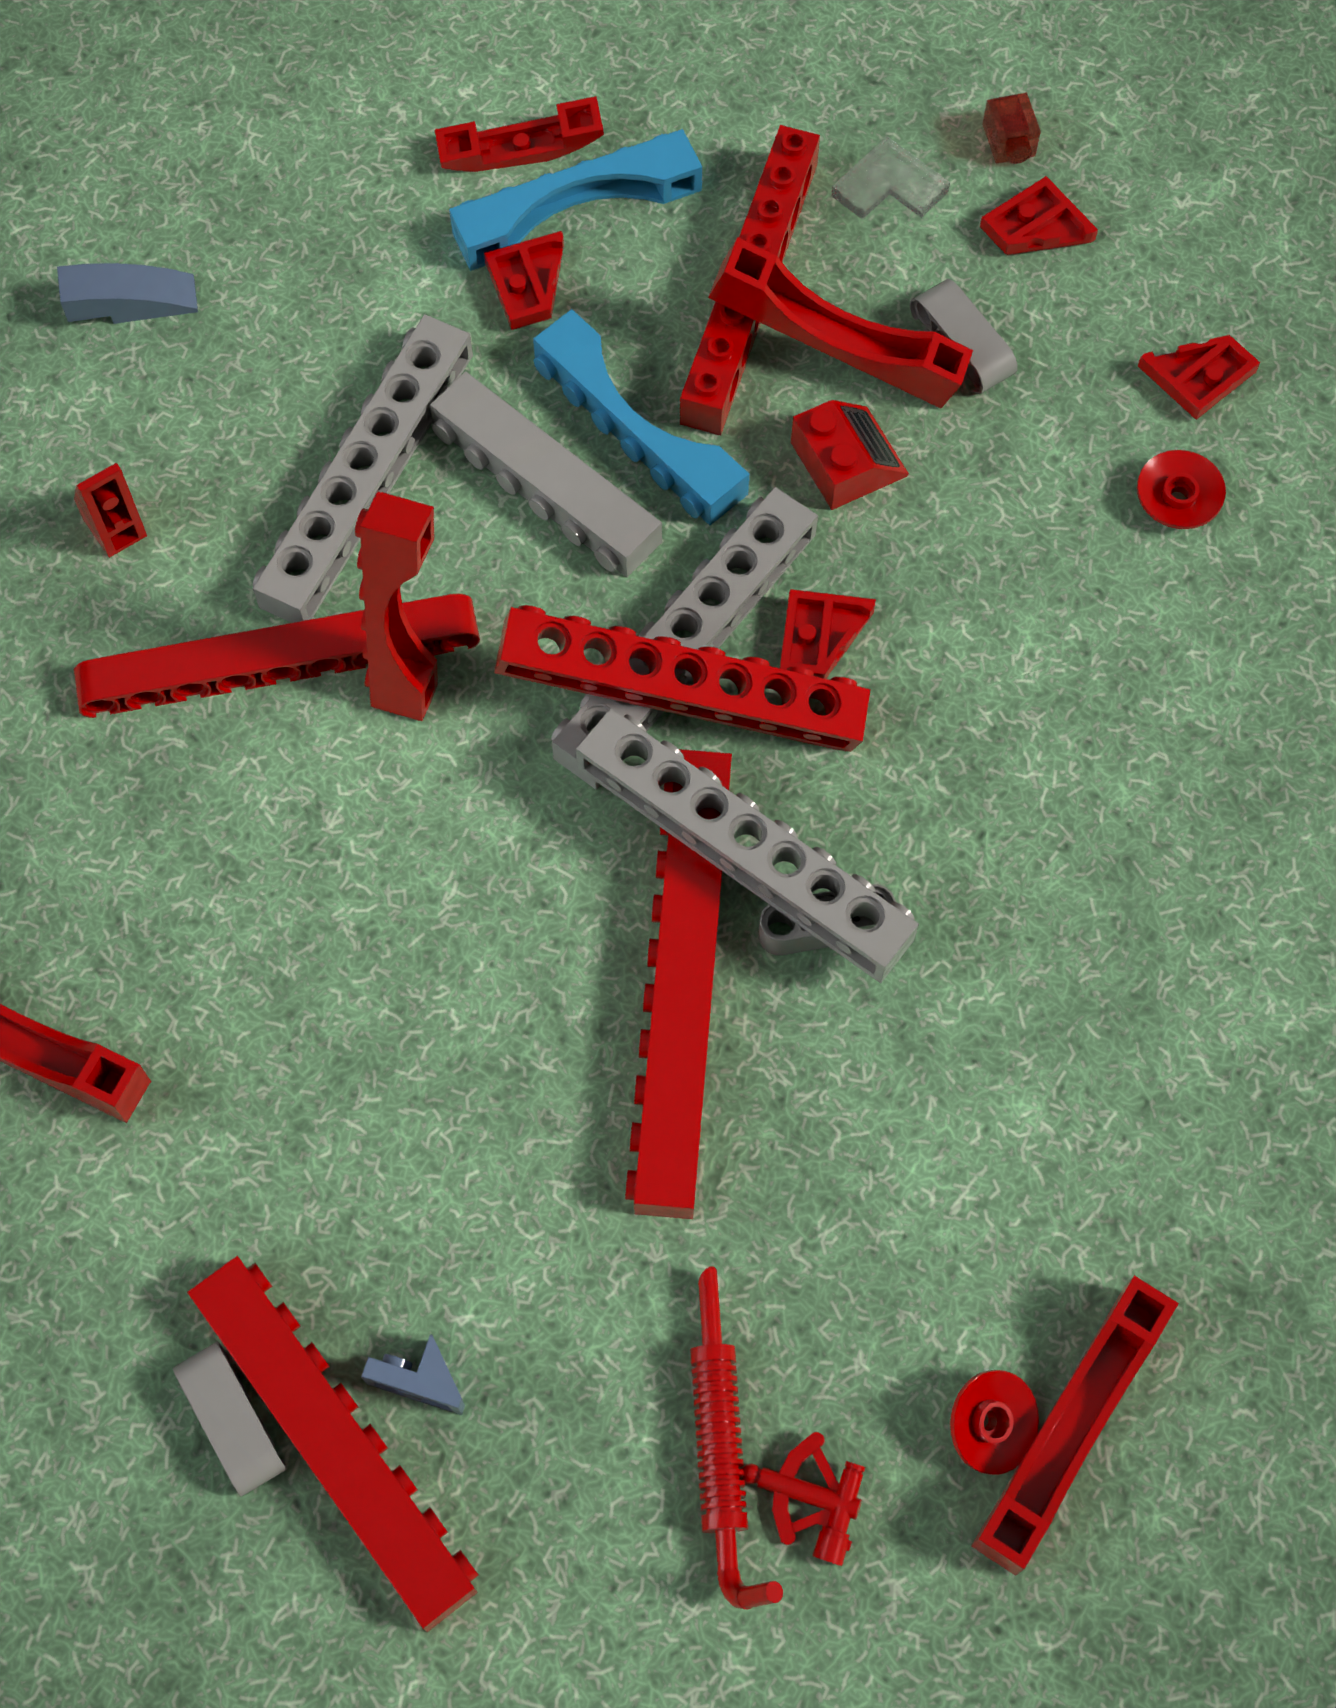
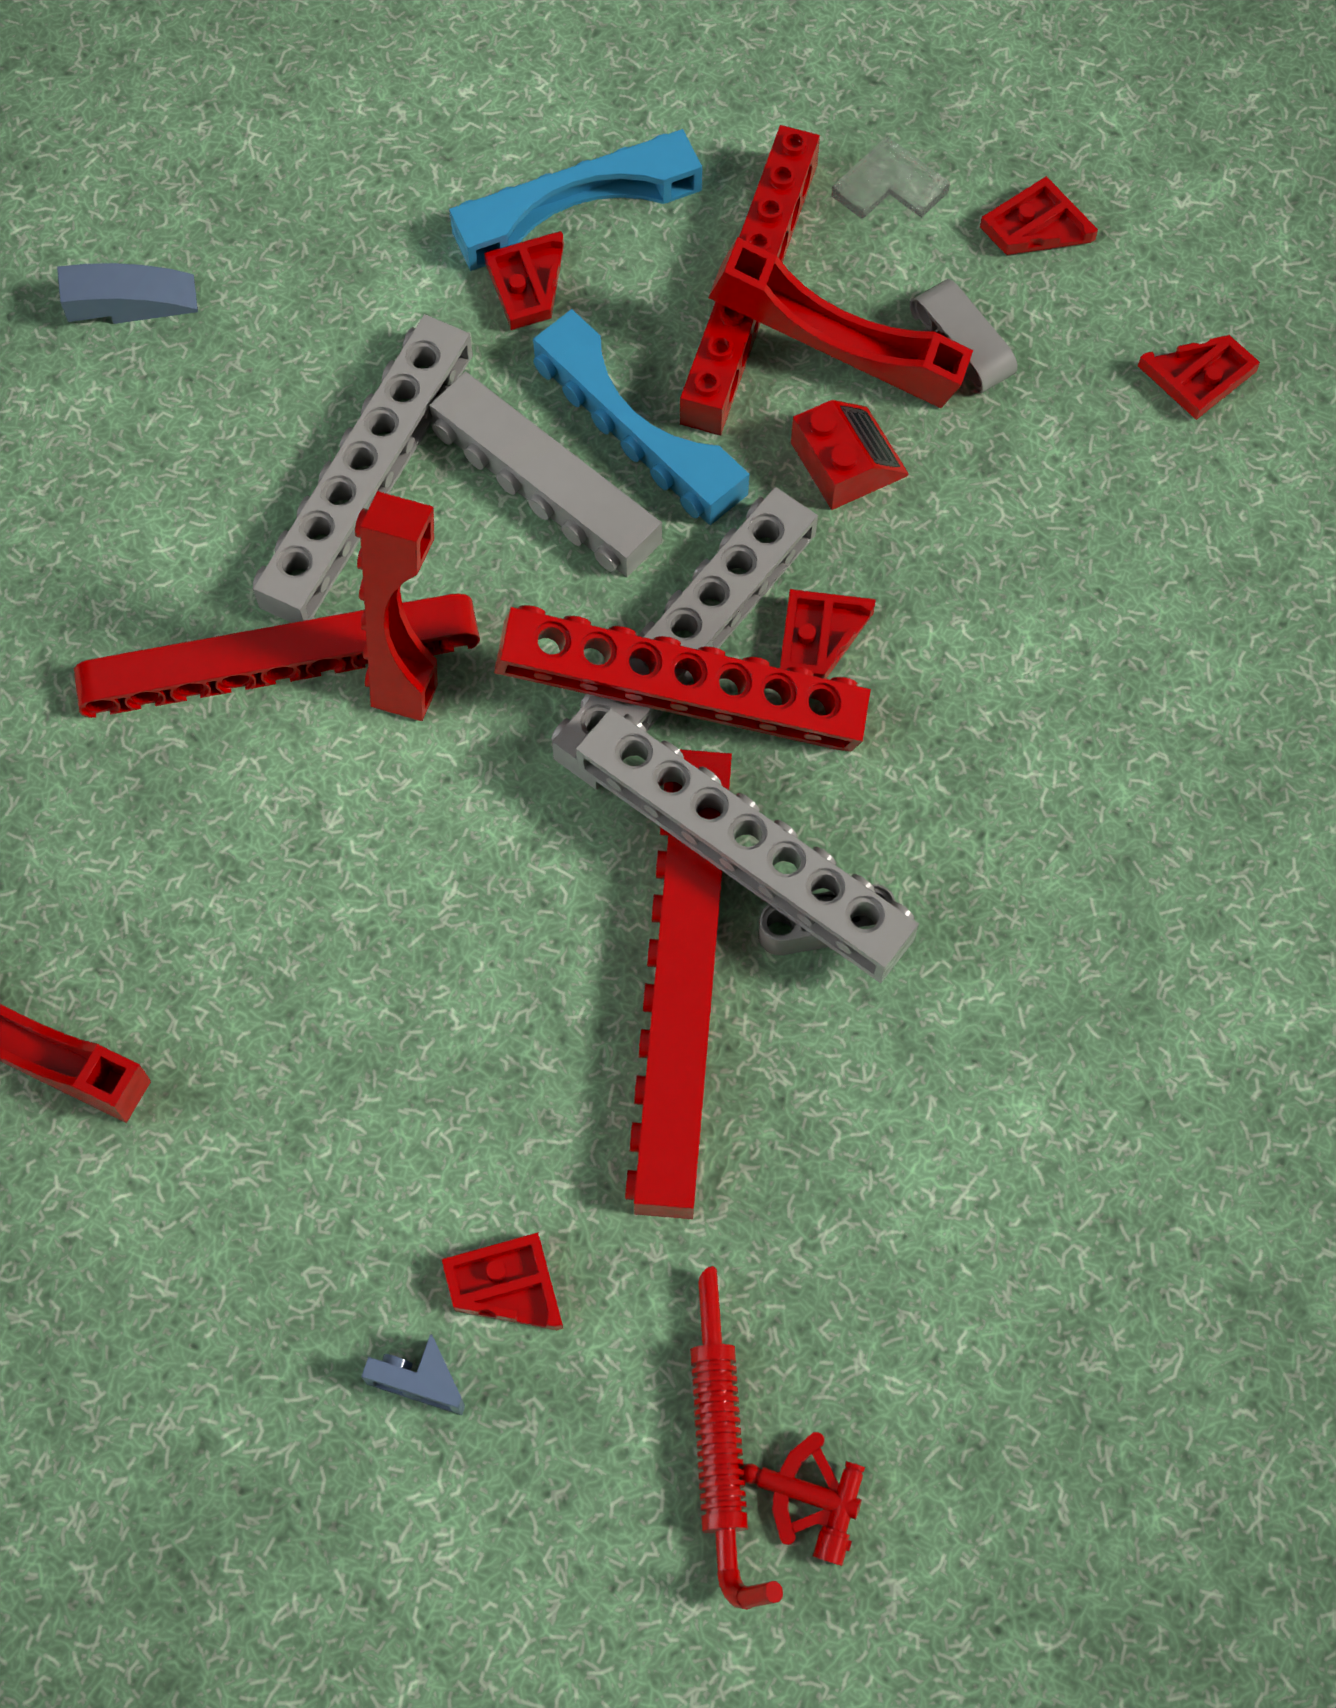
red slope [74,463,147,558] -> none
light grey beam [172,1341,287,1497] -> none
red brick [187,1255,479,1632] -> none
red slope [435,96,604,172] -> none
red dish [950,1370,1039,1475] -> none
red arch [971,1275,1179,1576] -> none
clear red brick [982,92,1041,164] -> none
red dish [1137,450,1226,529] -> none
none -> red wing [441,1233,564,1331]

